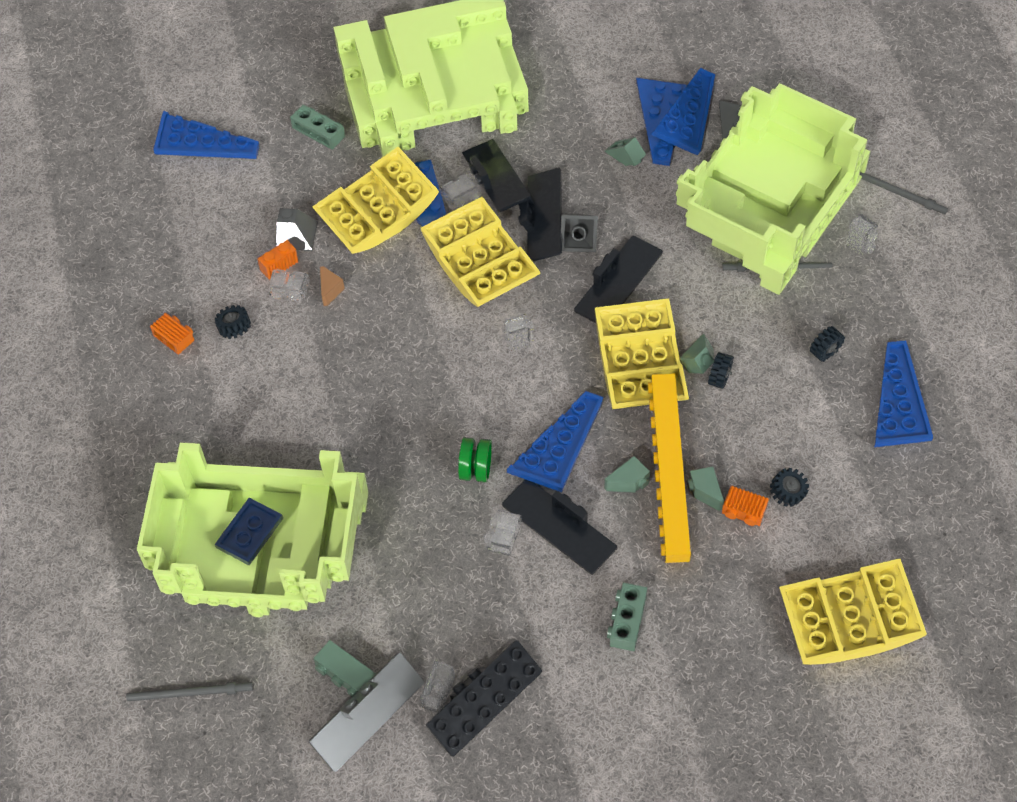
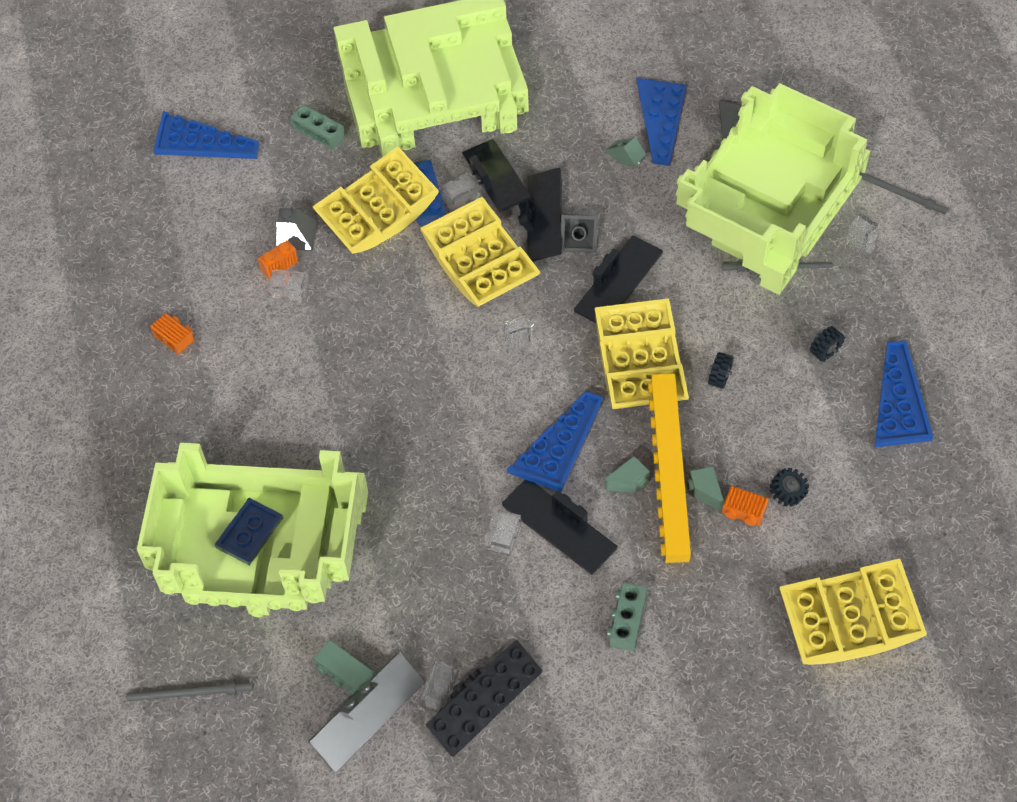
black wheel [214,305,251,339] -> none
medium nougat slope [320,266,345,306] -> none
green wheel [458,437,492,483] -> none
blue wing [651,68,715,155] -> none
sand green slope [679,334,714,374] -> none

